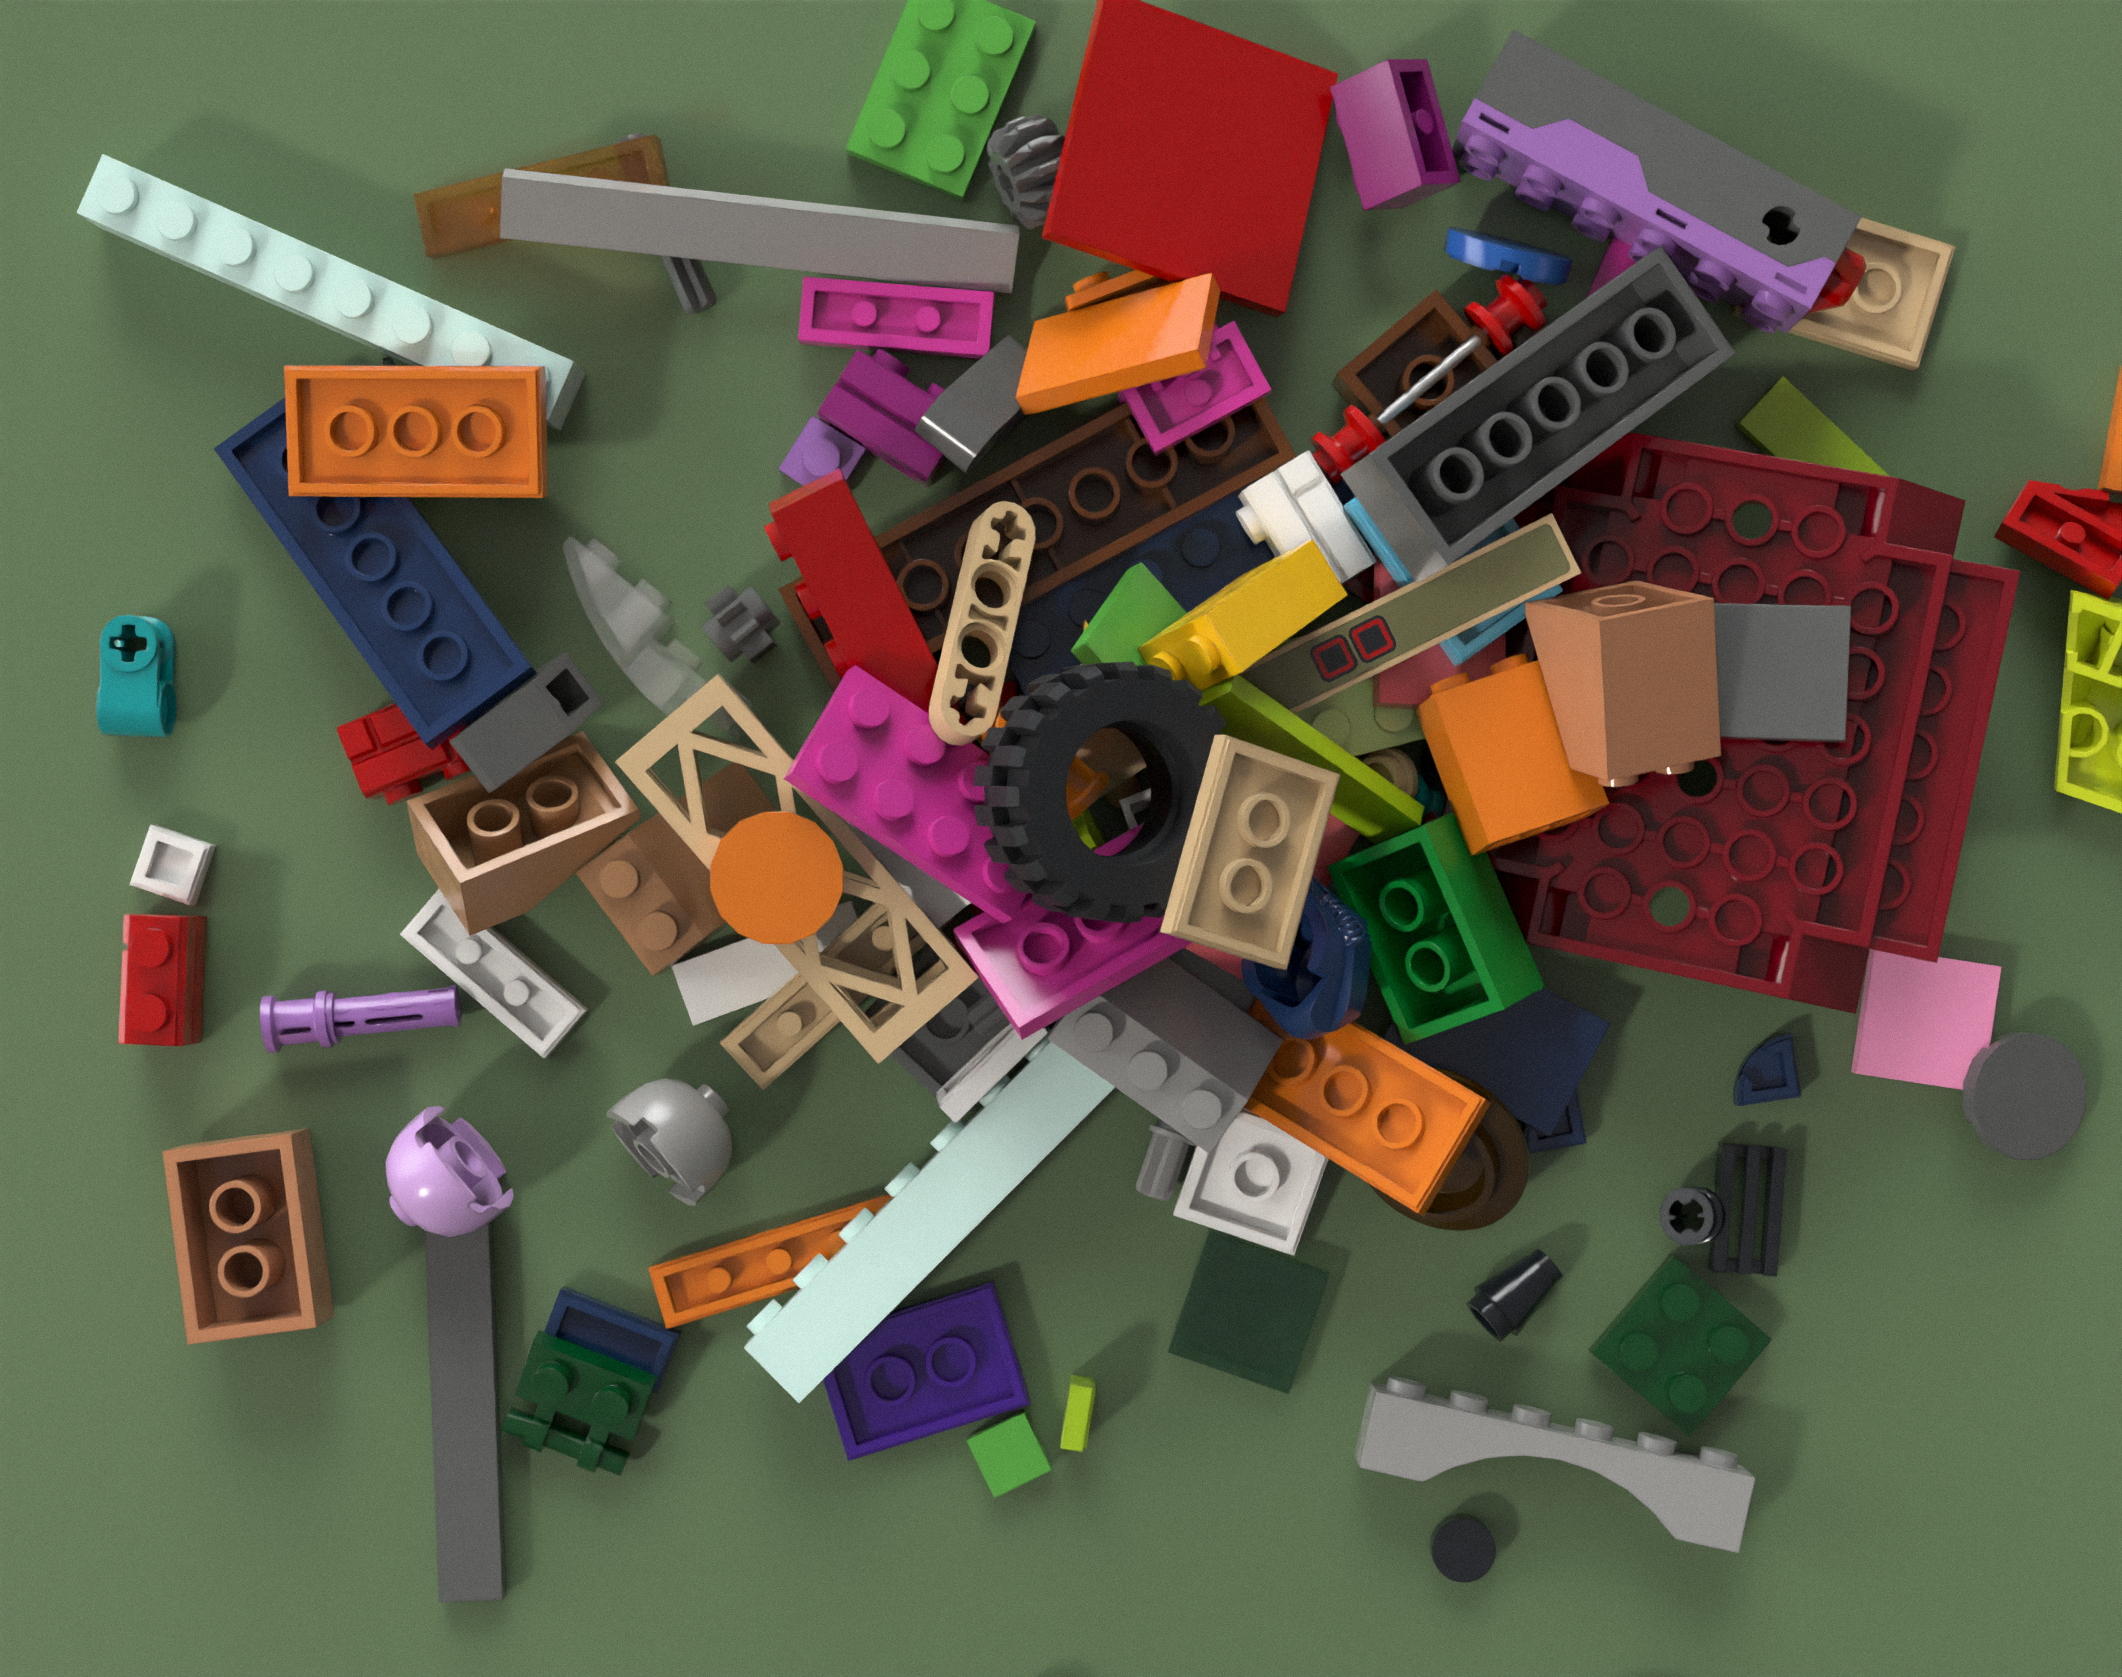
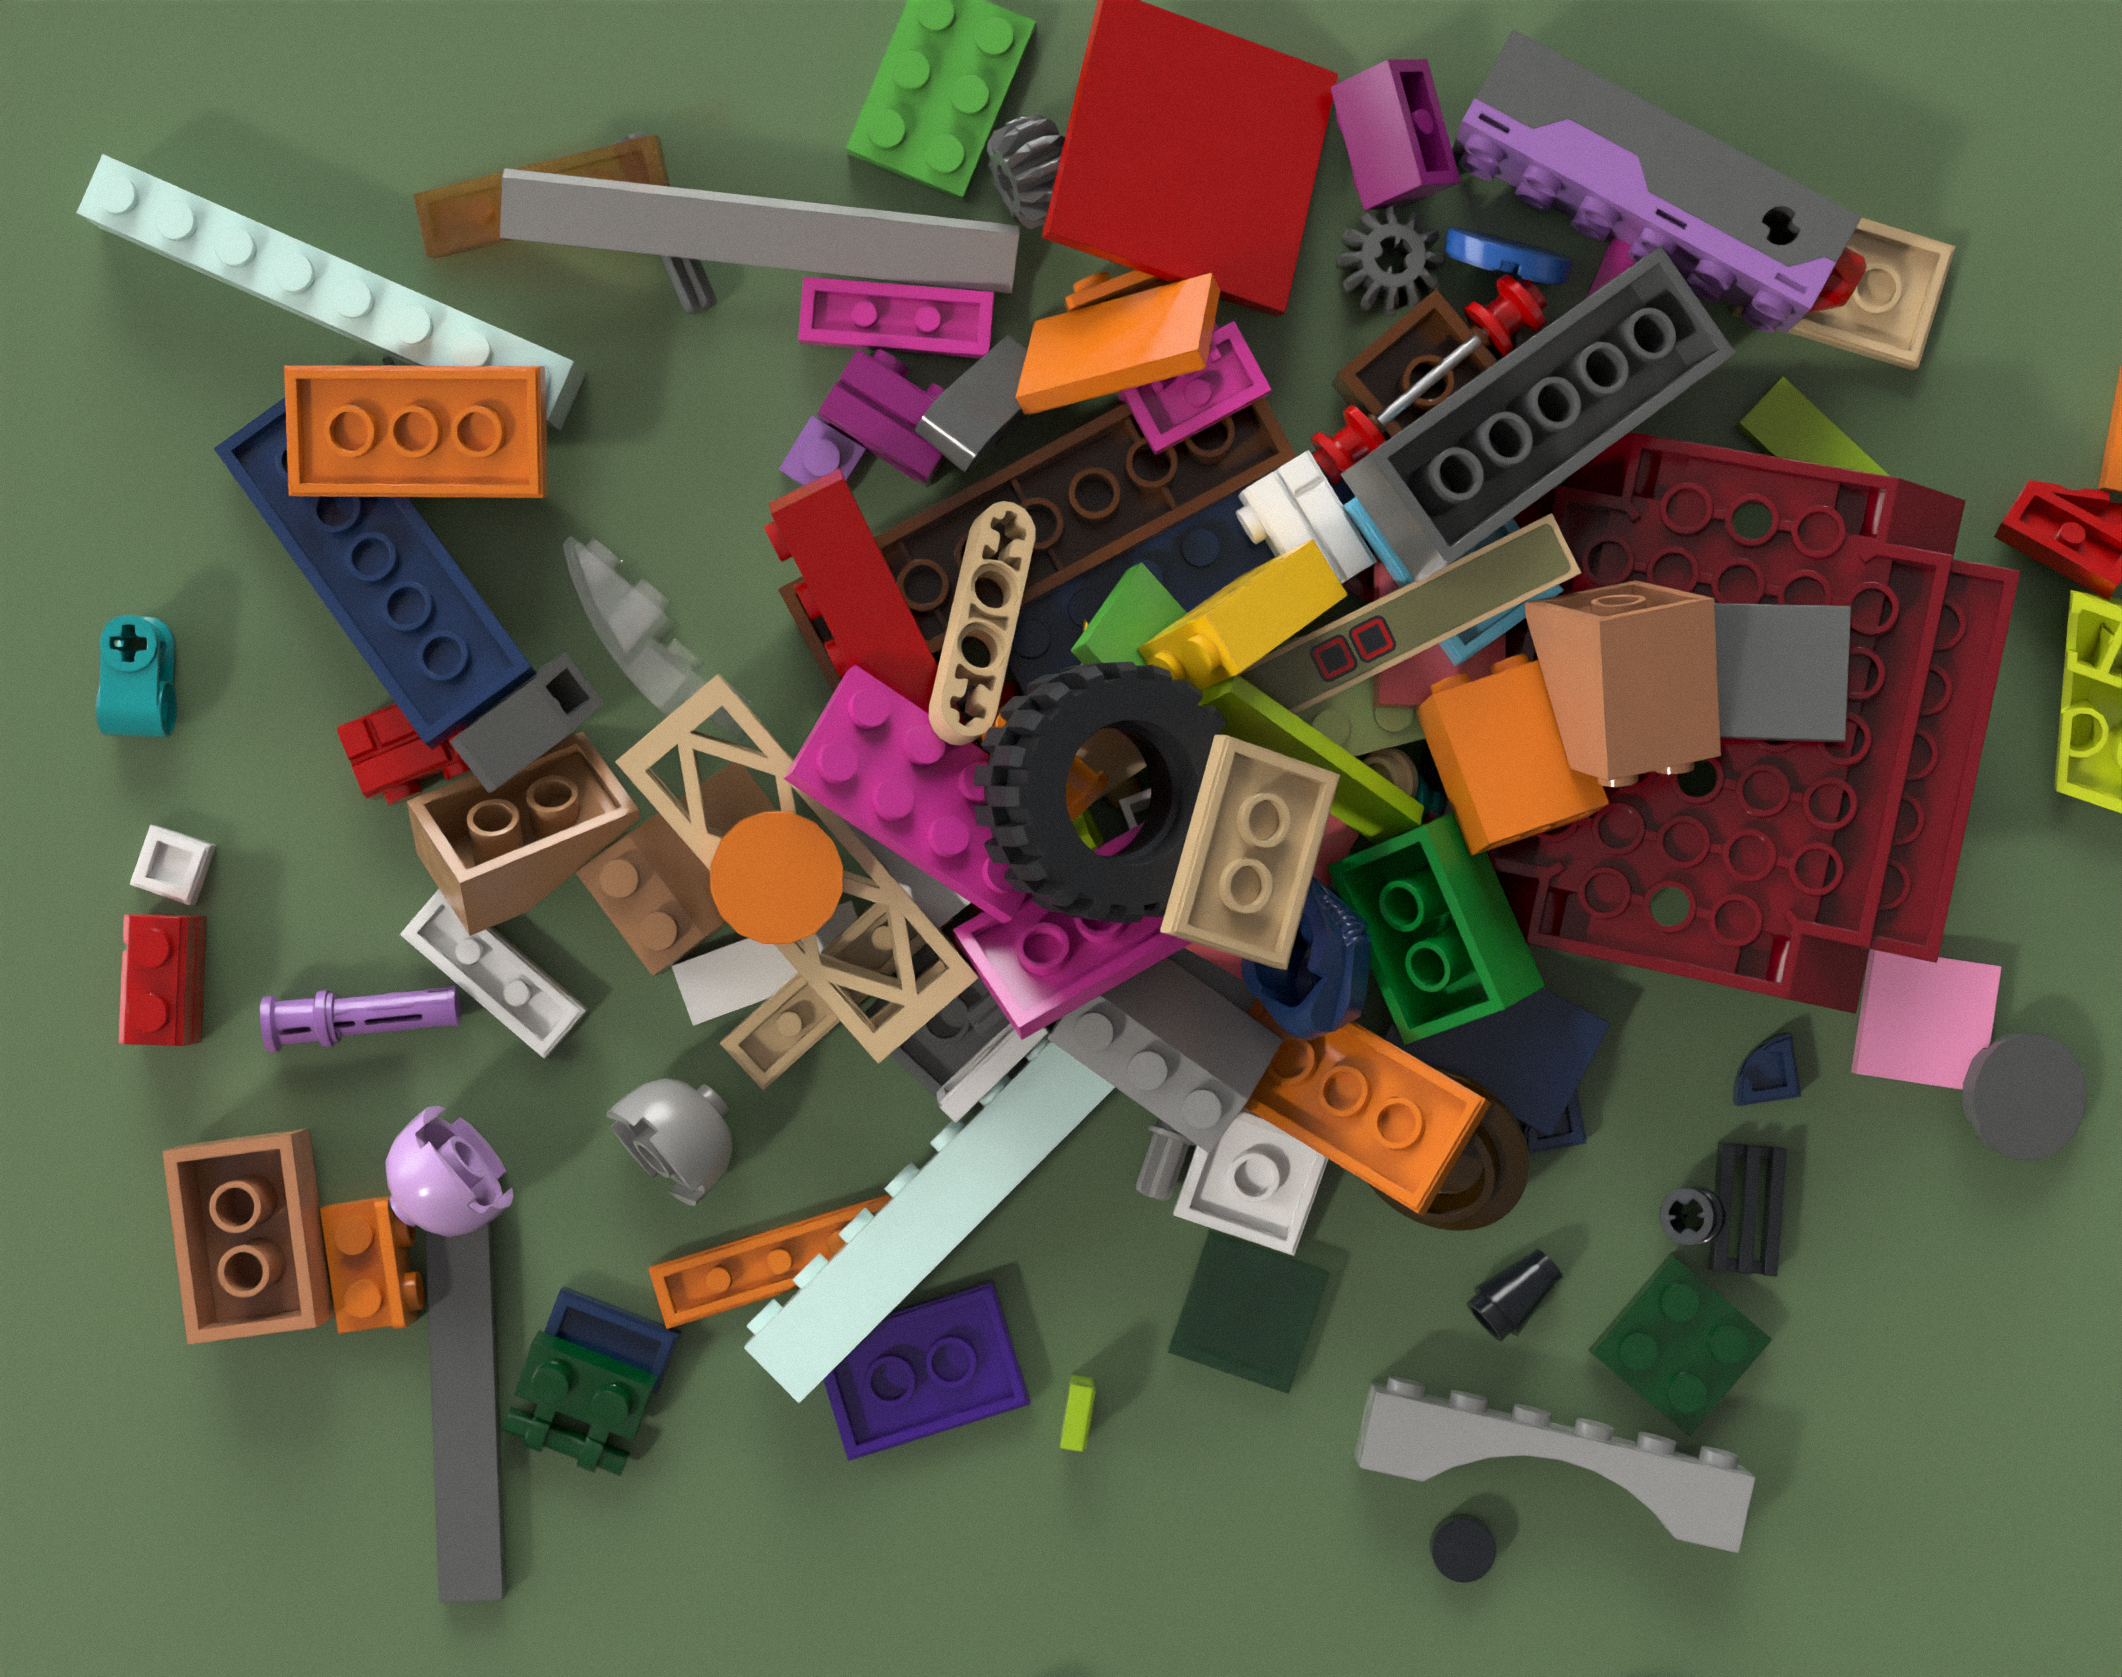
dark grey gear [701,585,781,663] -> none
bright green tile [967,1409,1052,1498] -> none
none -> orange bracket [320,1195,425,1334]
none -> dark grey gear [1336,205,1446,317]

